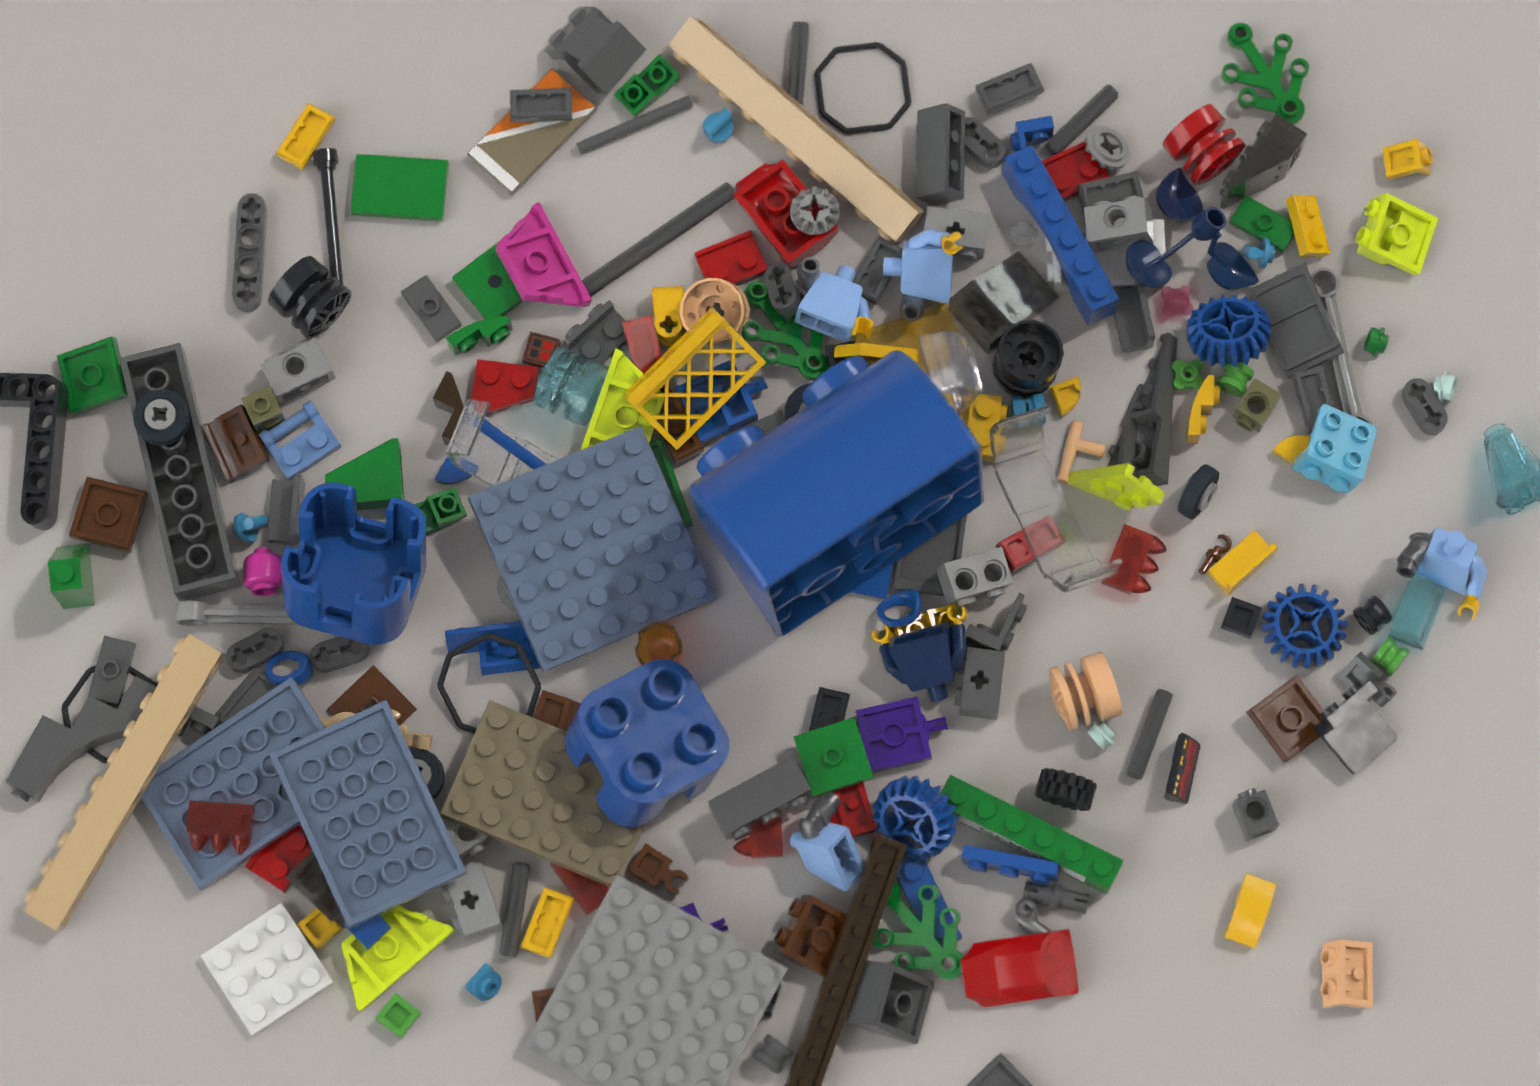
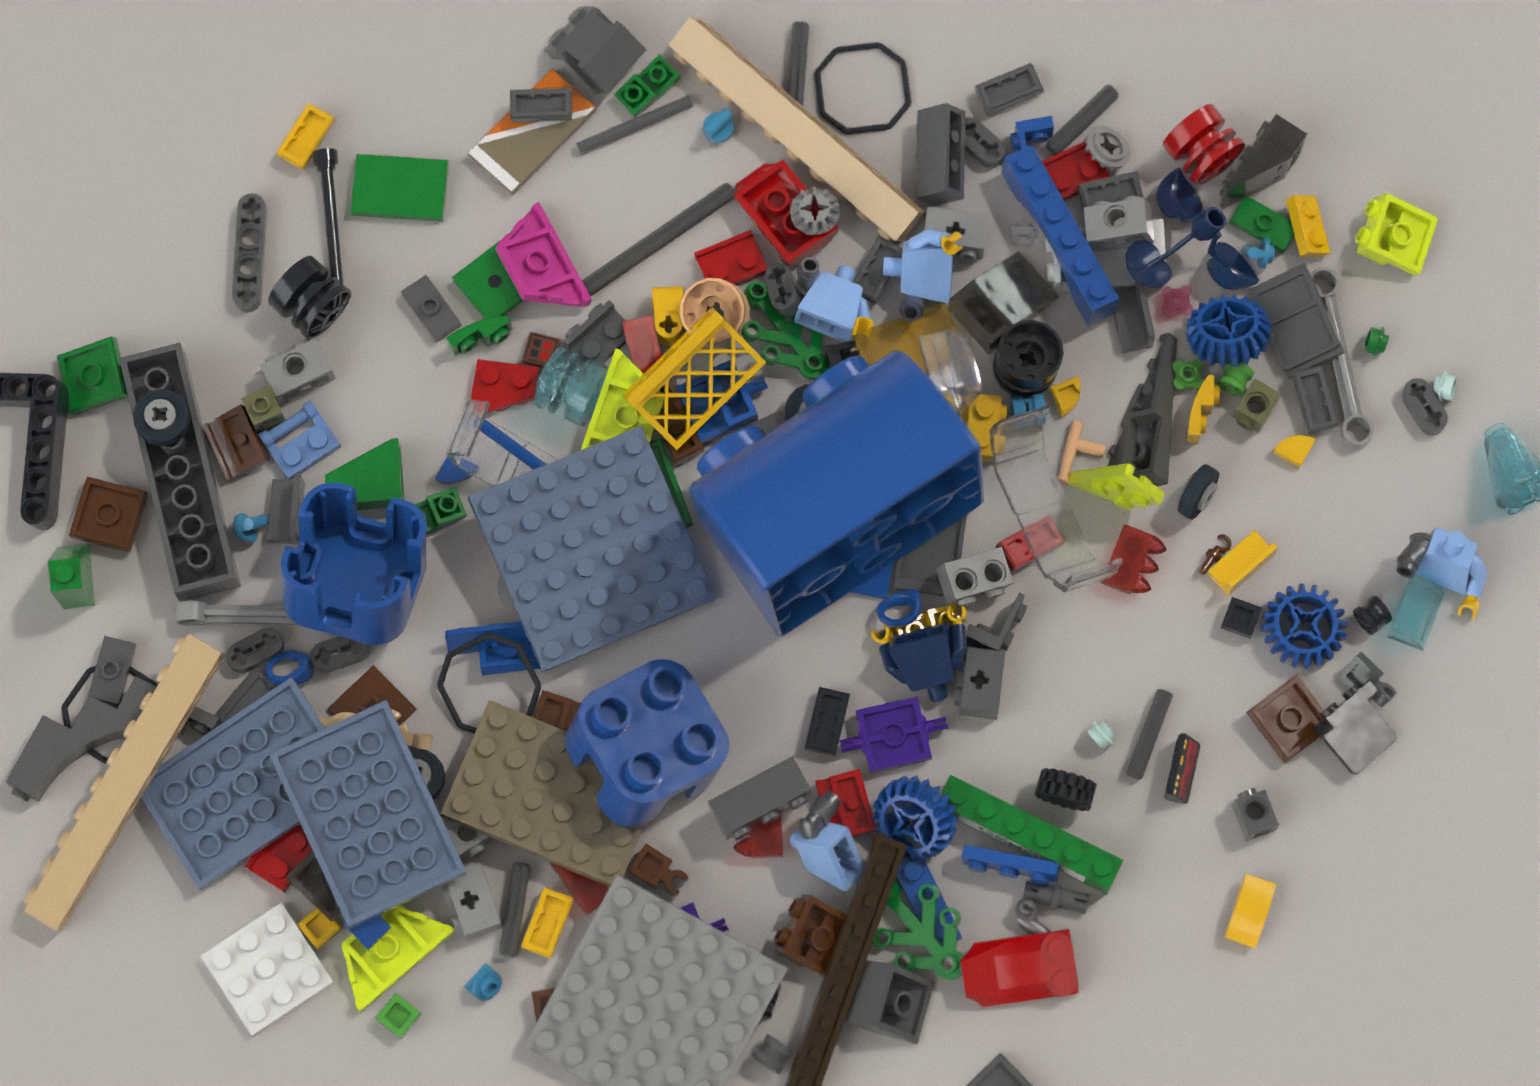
clear red plate [186,801,255,855] -> none
dark pink head [243,547,282,596] -> none
dark brown slope [433,371,469,449] -> none
clear orange hair [635,621,683,666] -> none
green plate [793,717,874,798] -> none
yellow tile [834,343,918,362] -> none
light nougat wheel [1049,651,1122,732] -> none
green plant [1221,23,1309,125] -> none
medium azure bracket [1292,404,1377,494] -> none
light nougat bracket [1320,939,1373,1008] -> none
bright green wheel [1371,636,1410,676] -> none
yellow bracket [1382,139,1433,180] -> none

